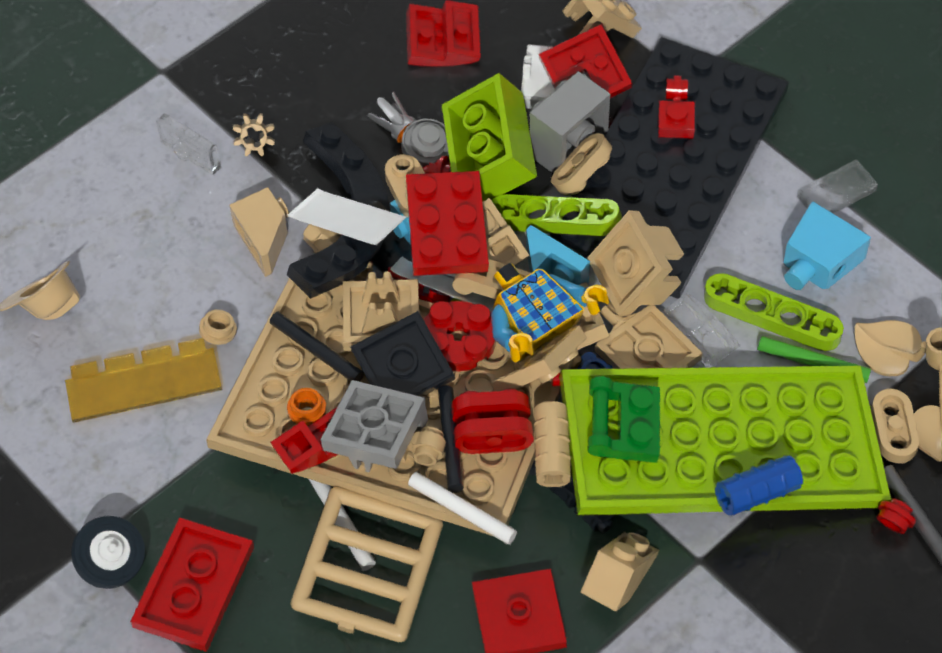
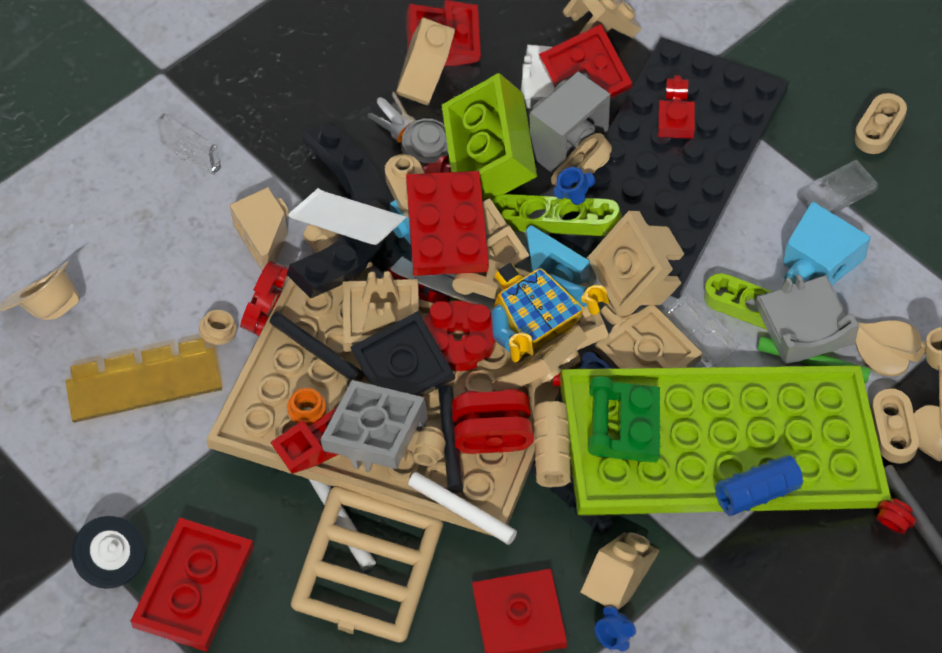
tan gear [233,113,275,156] -> none
none -> red plate [240,261,288,336]
none -> tan slope [395,18,455,106]
none -> blue plate [554,167,595,205]
none -> blue plate [595,606,636,652]
none -> light grey piece [755,274,859,366]
none -> tan plate [854,93,907,154]

